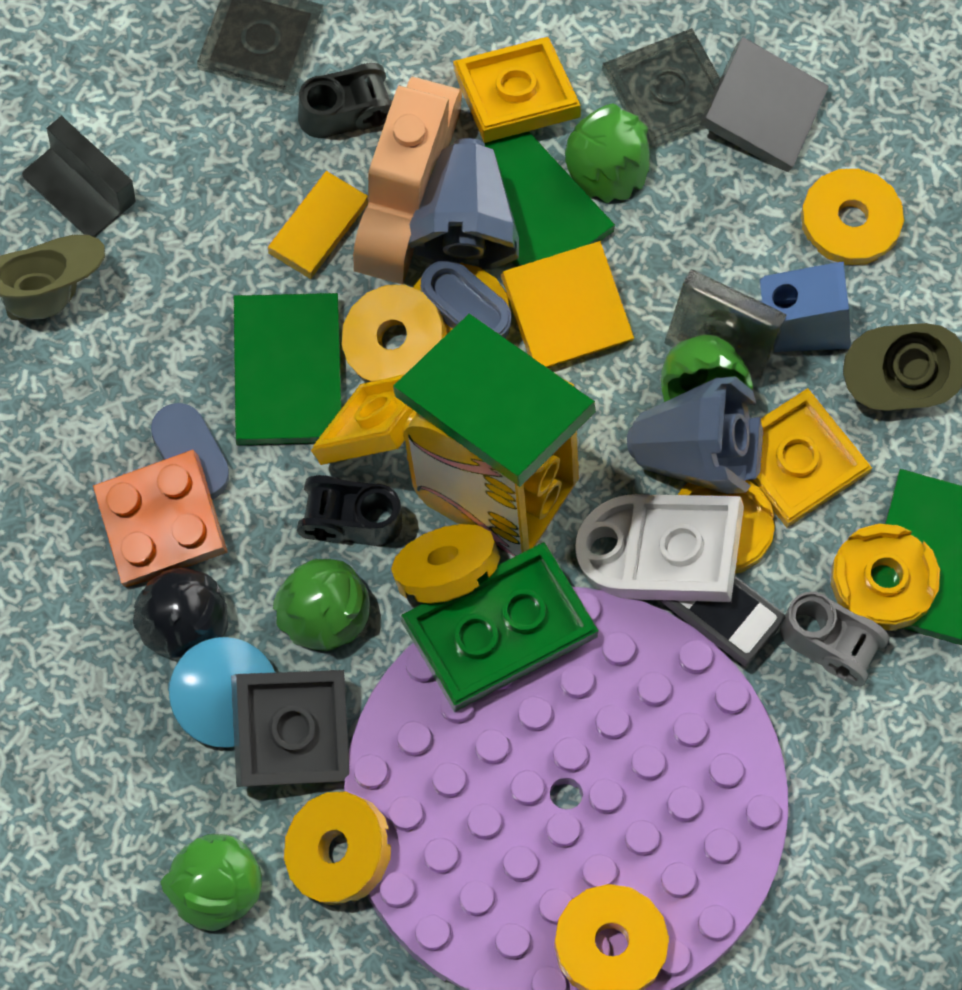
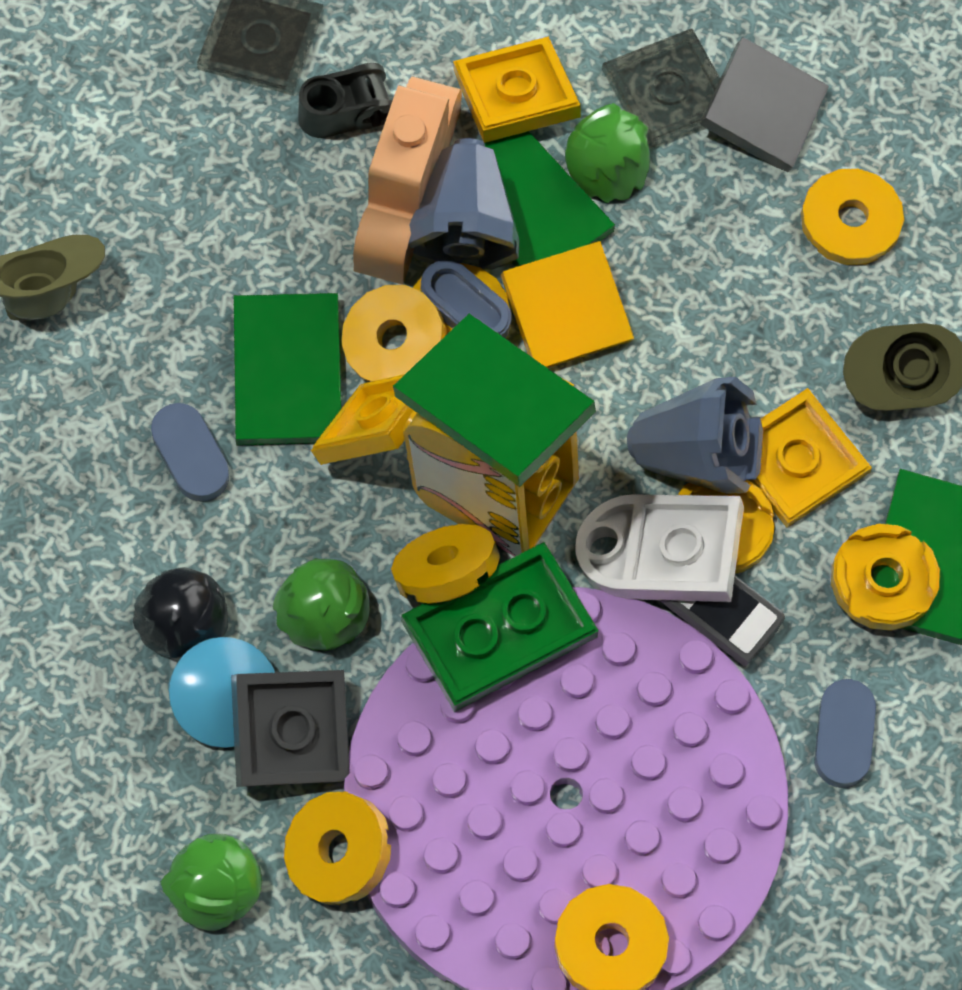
pearl dark grey panel [22,115,136,237] -> none
orange plate [93,449,228,587] -> none
yellow tile [268,171,369,279] -> none
black piece [297,475,402,546] -> none
bright green hair [661,335,753,402] -> none
clear smoke tile [664,269,787,388] -> none
medium blue torso [731,262,851,352] -> none
light grey piece [780,592,889,687] -> none
none -> sand blue tile [814,679,876,788]

